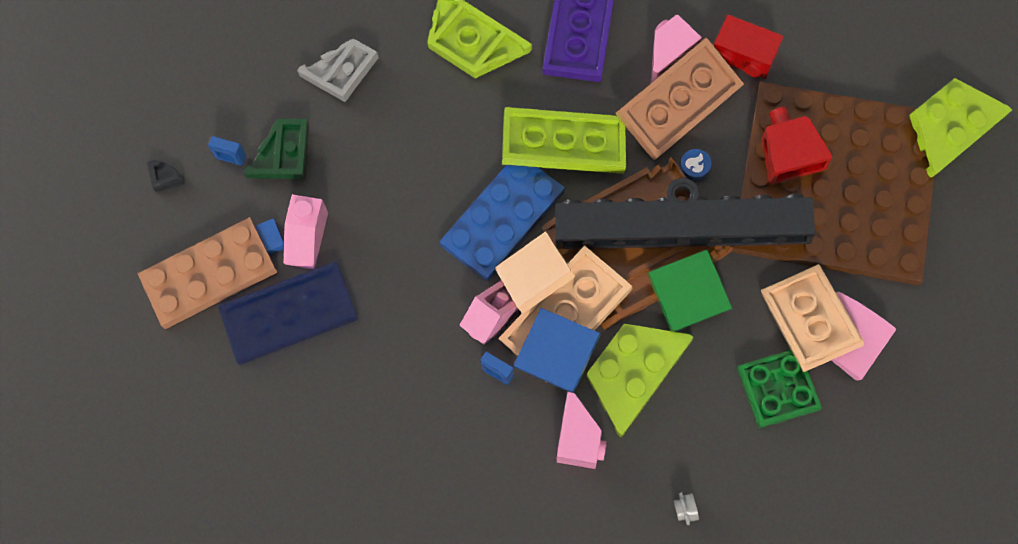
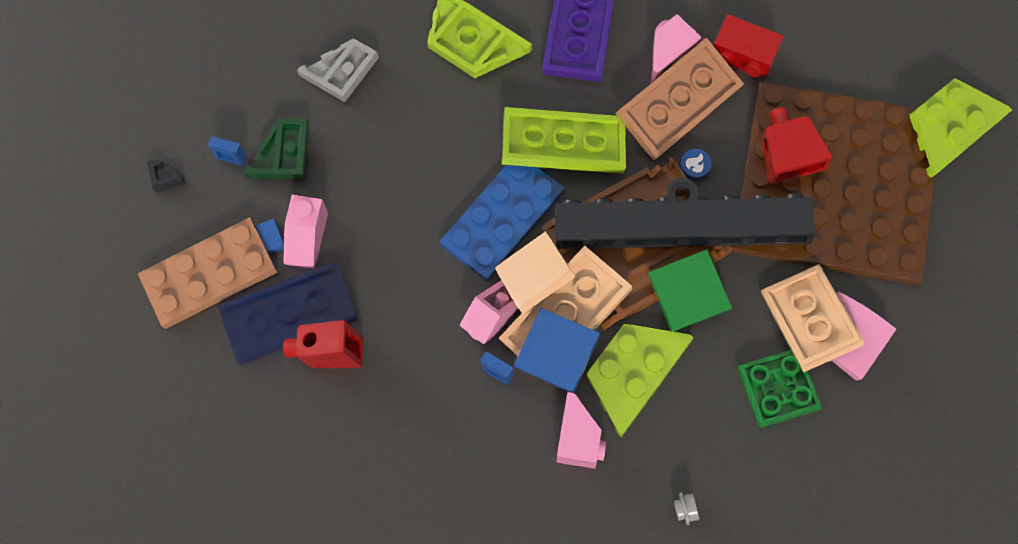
none -> red torso [283,320,364,368]

